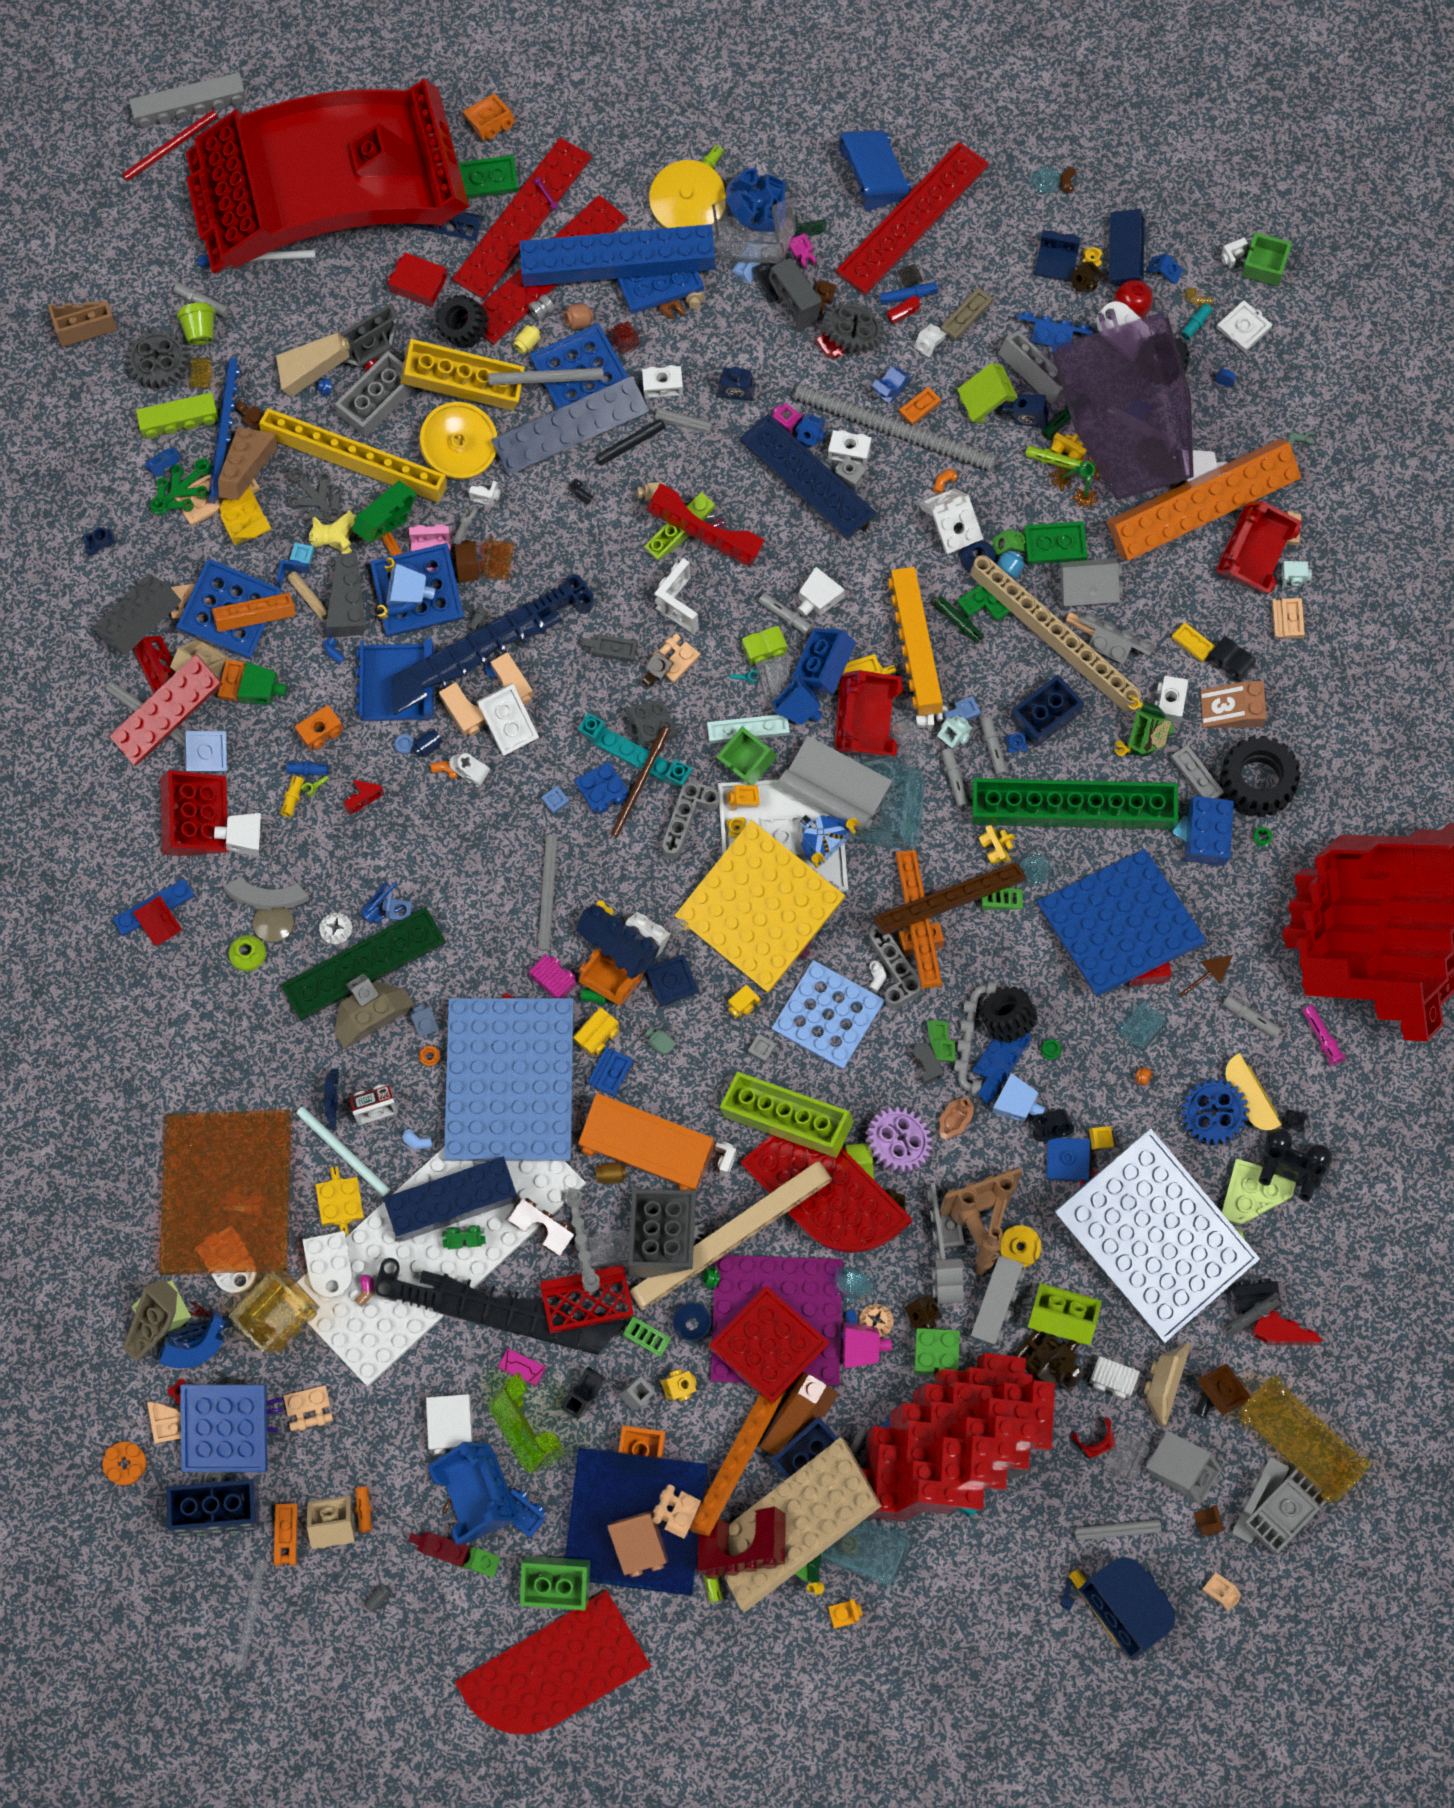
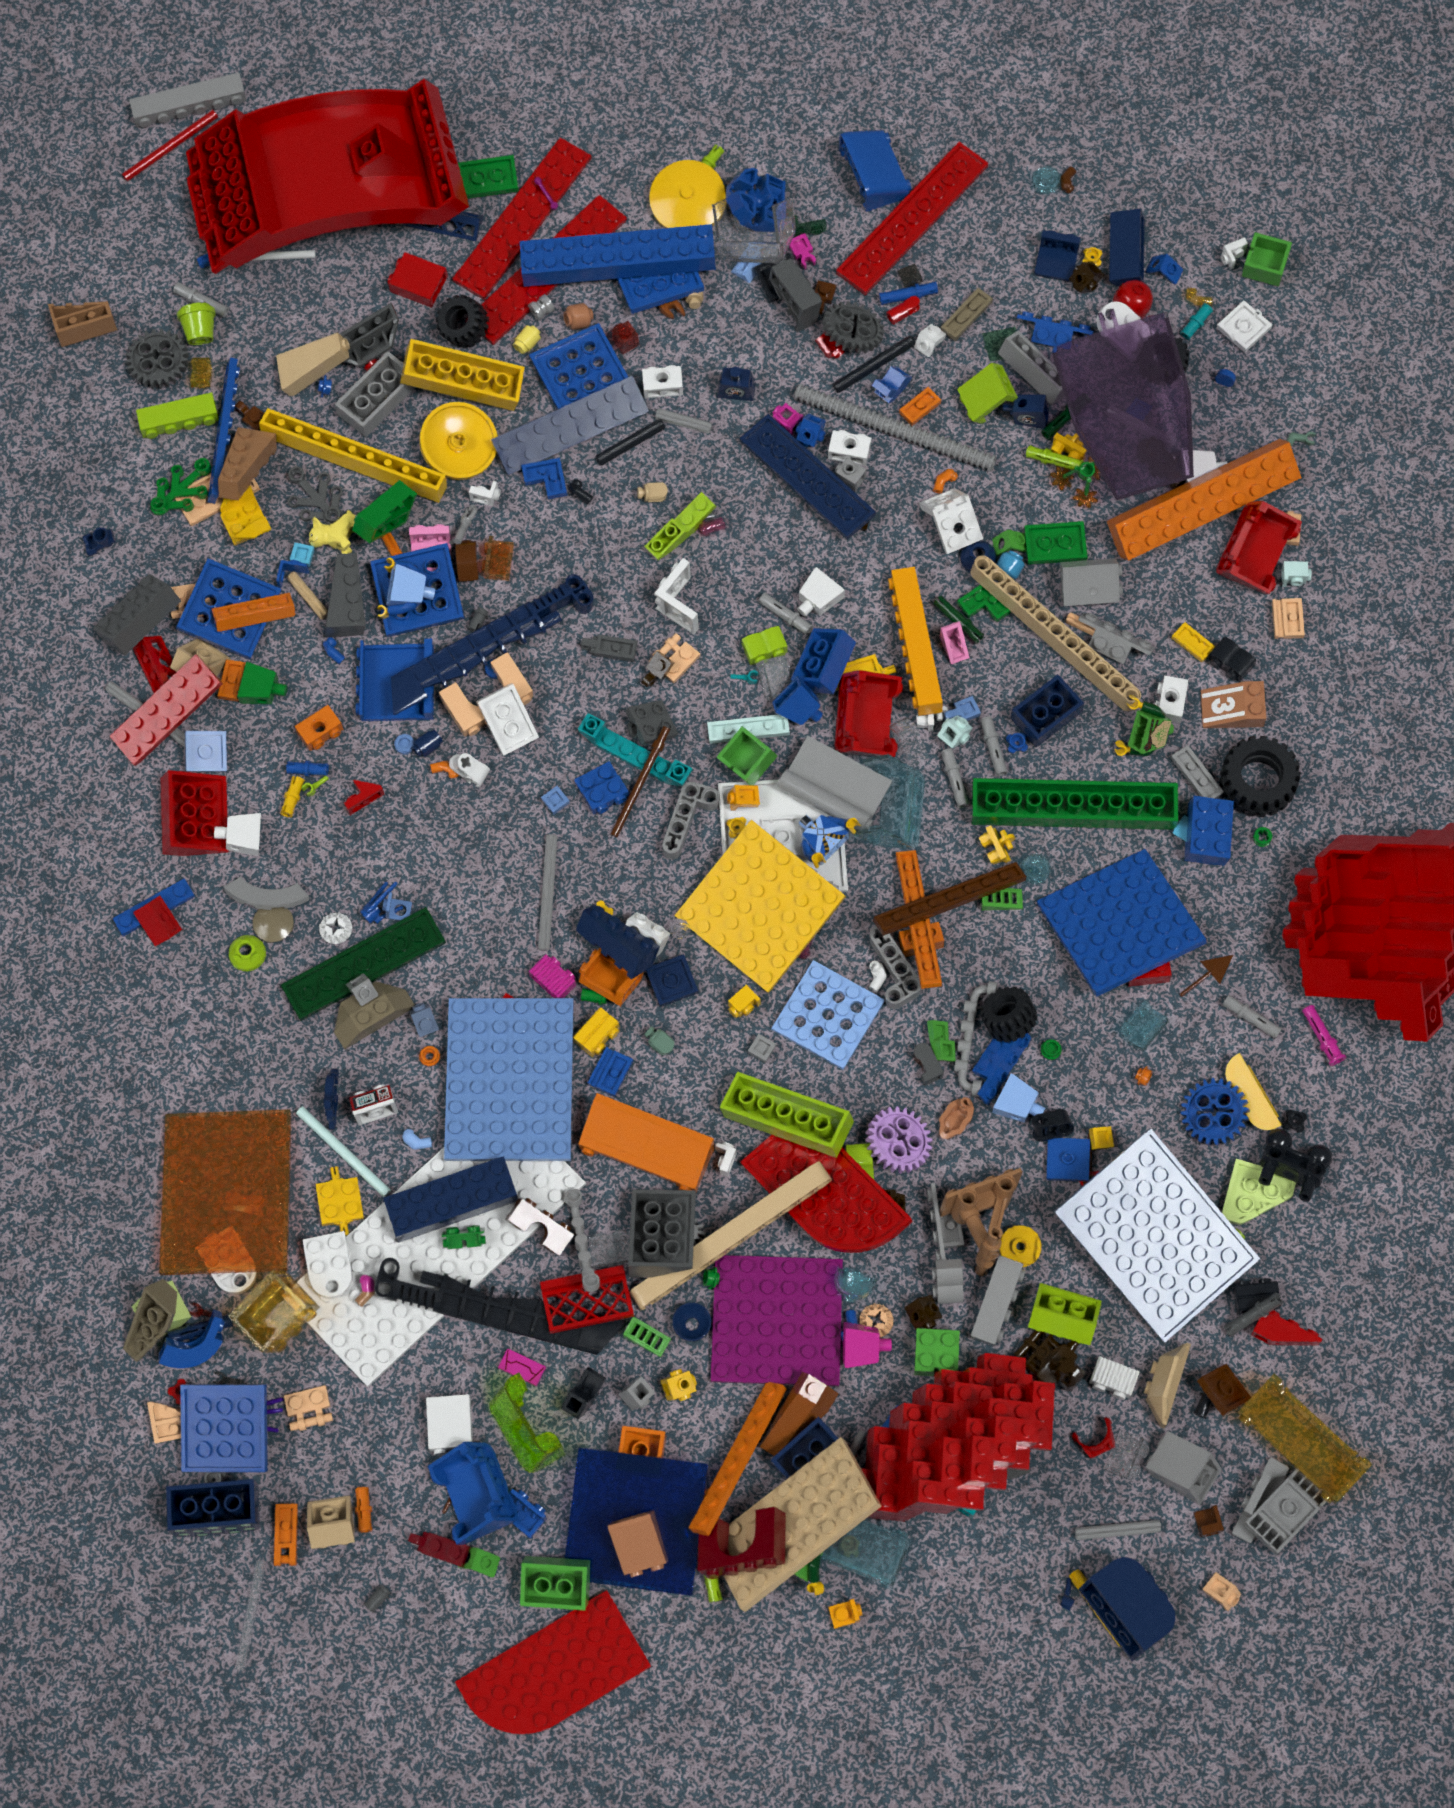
orange plate [103,1442,147,1486] -> none
blue plate [145,447,181,477] -> none
orange plate [462,94,515,141] -> none
light grey axle [488,368,604,385] -> none
pearl gold brick [596,1162,627,1185] -> none
red arch [646,483,765,566] -> none
light nougat plate [652,1485,701,1538] -> none
red plate [708,1286,830,1405] -> none
none -> blue plate [521,458,567,499]
none -> black axle [833,335,916,393]
none -> bright pink slope [940,621,970,664]
none -> clear green piece [982,327,1016,362]

